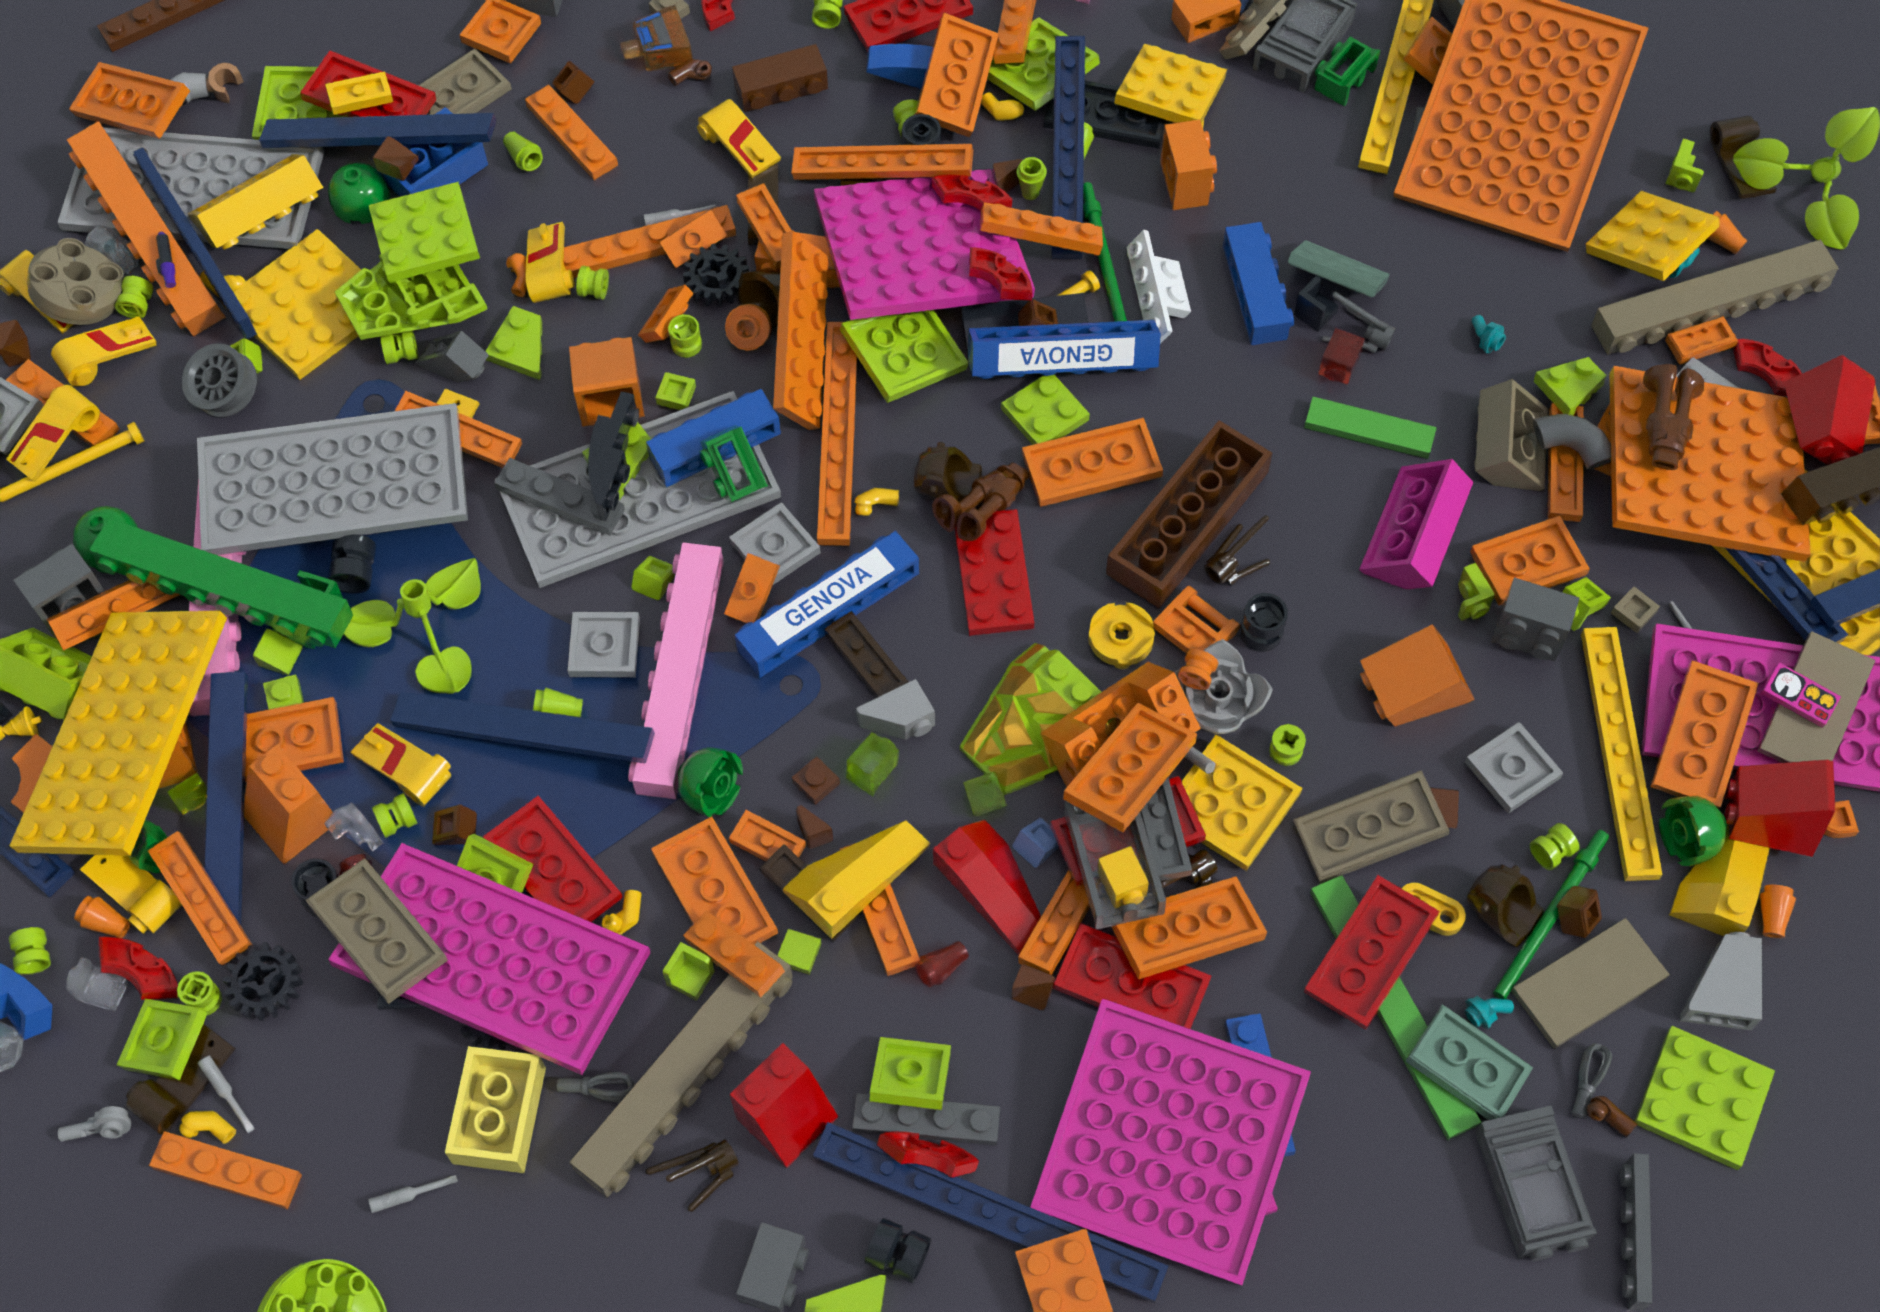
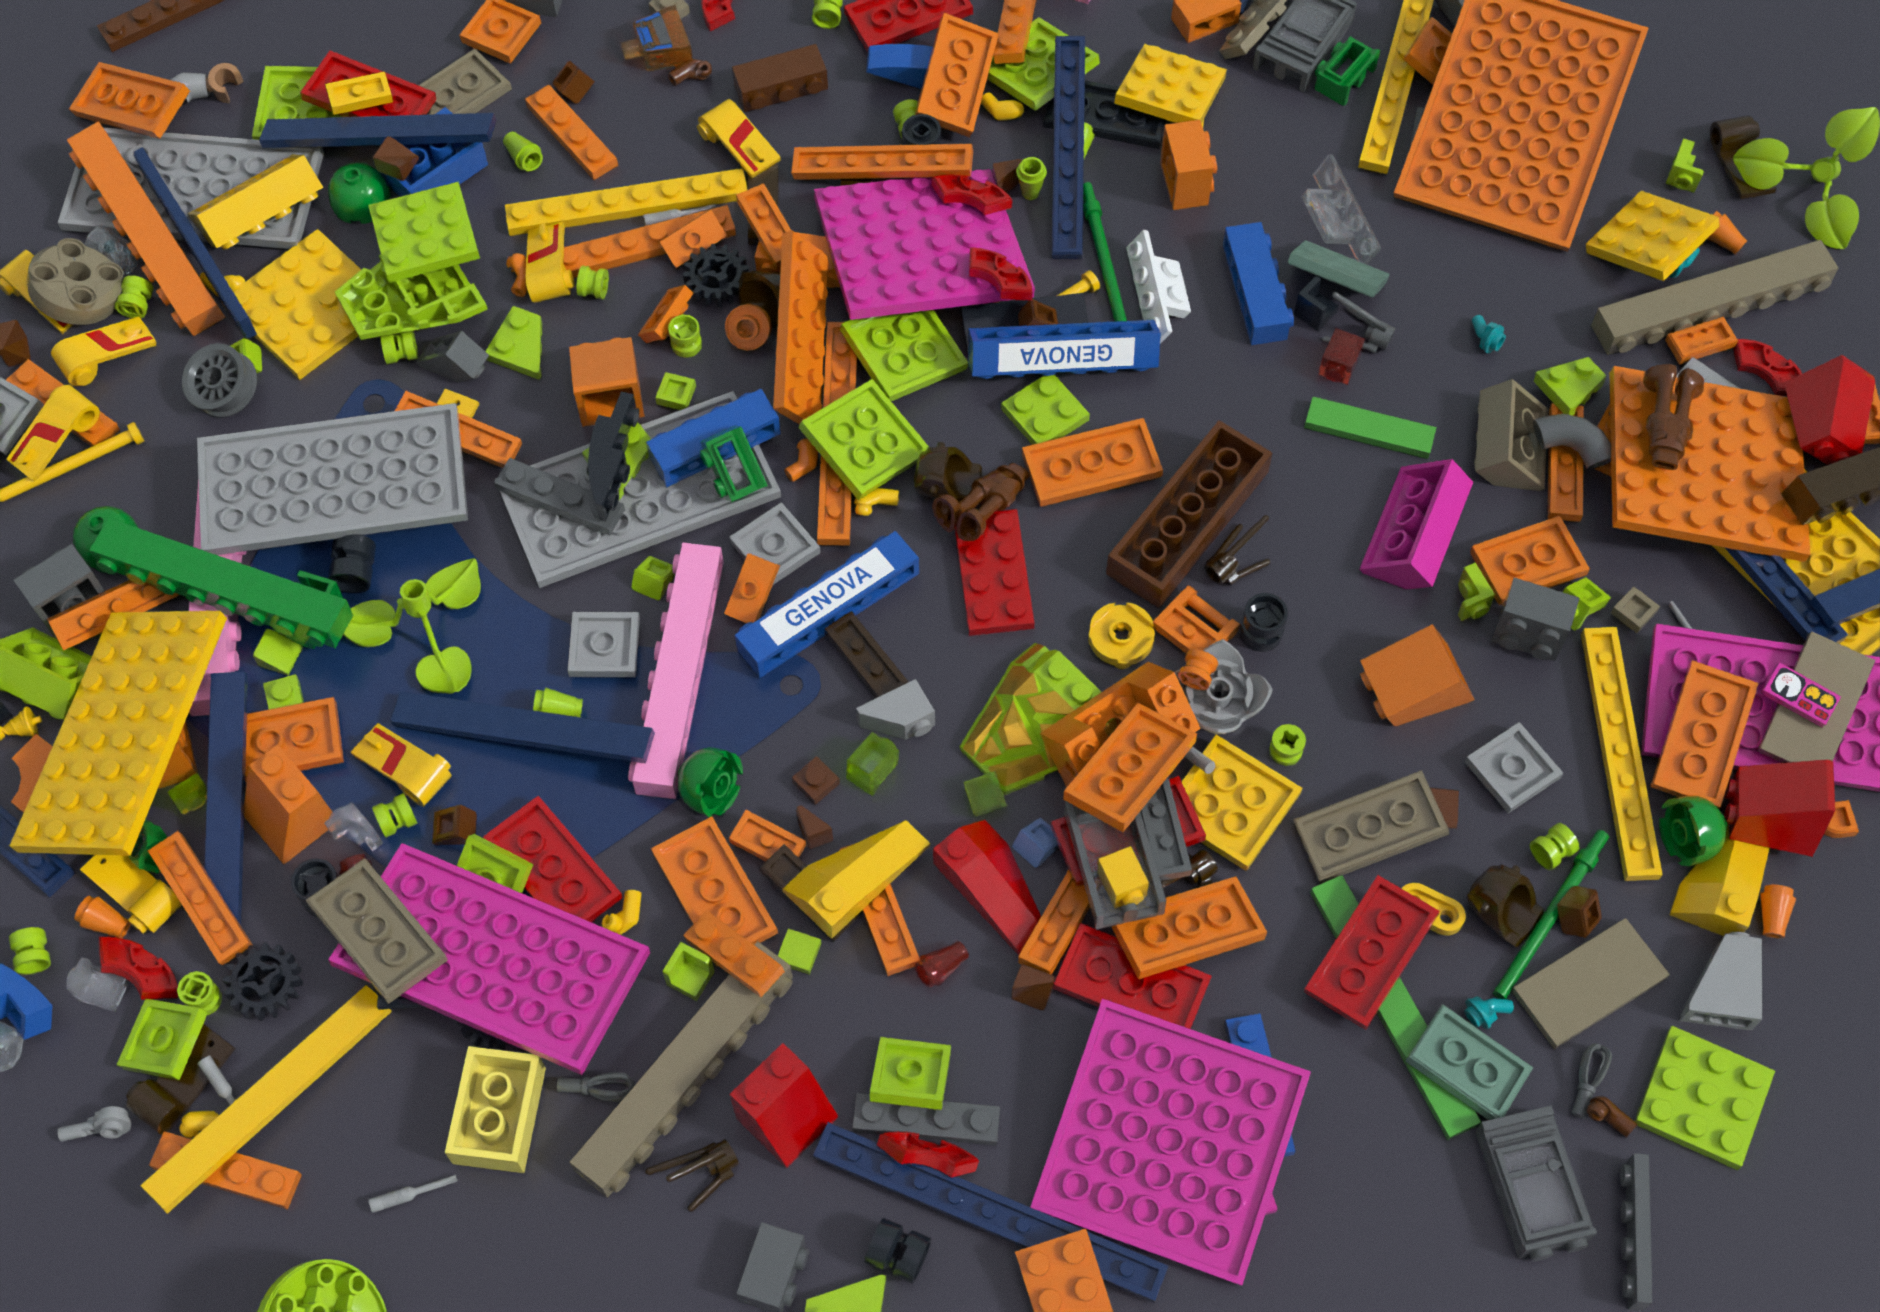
piece [156,232,176,288] -> none
orange plate [980,202,1103,255] -> none
none -> yellow tile [140,985,392,1214]
none -> yellow plate [505,168,747,236]
none -> orange arm [784,438,819,483]
none -> lime plate [798,379,929,500]
none -> clear bracket [1301,155,1381,265]

